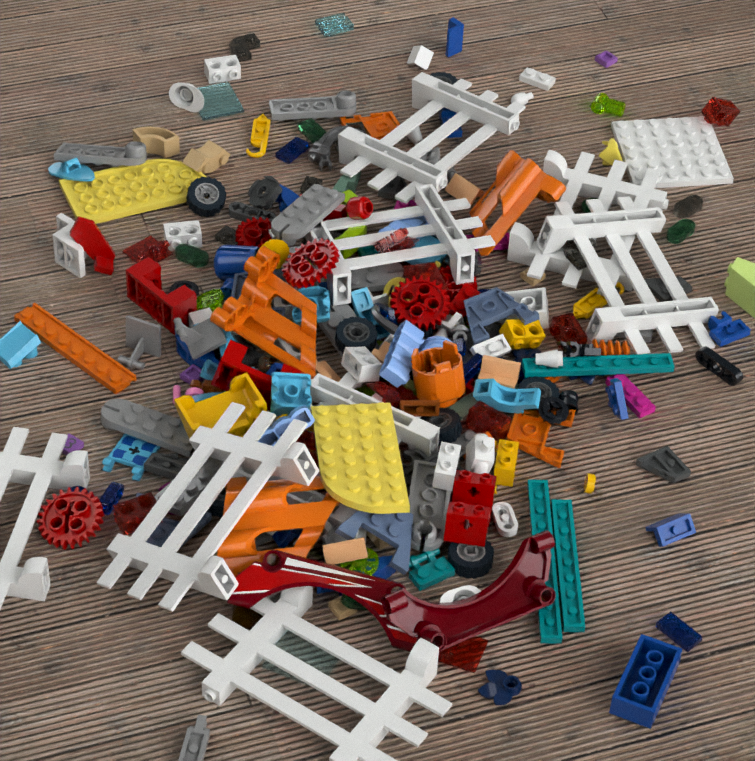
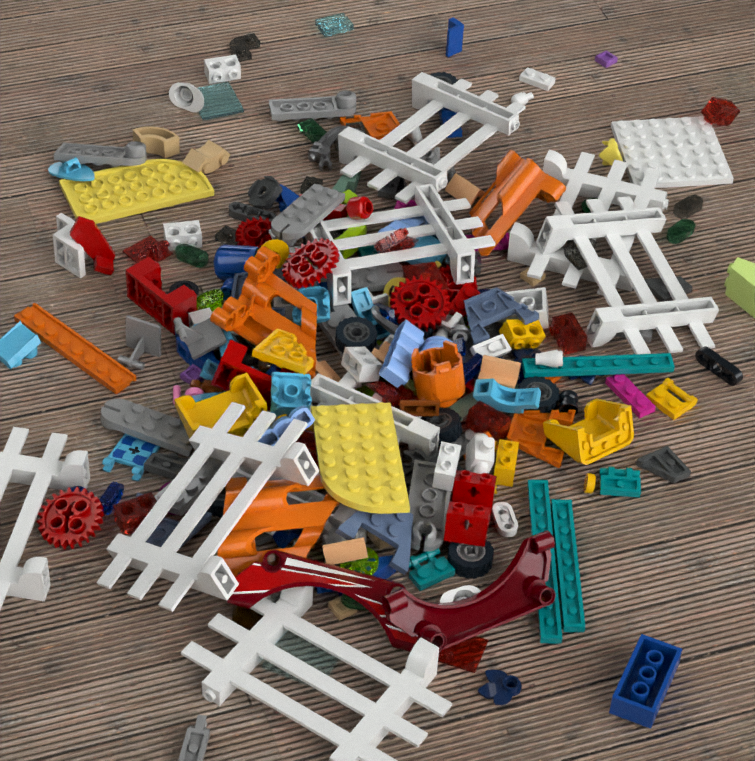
medium lavender tile [62,433,84,456] -> none
black wheel [186,177,226,217] -> none
yellow plate [246,114,271,158] -> none
clear blue plate [275,137,310,164] -> none
white panel [407,45,434,70] -> none
black gear [537,397,569,425] -> none
black plate [557,341,601,357] -> none
yellow plate [572,282,625,319] -> none
clear neon green piece [591,93,626,117] -> none
orange piece [591,339,630,356] -> none
blue plate [605,378,629,420] -> none
panel [645,513,696,547] -> none
clear blue plate [656,611,703,652] -> none
blue plate [708,311,751,347] -> none
none -> yellow plate [252,328,314,375]
none -> yellow windscreen [543,398,634,465]
none -> teal plate [599,466,641,498]
none -> yellow plate [646,378,698,420]

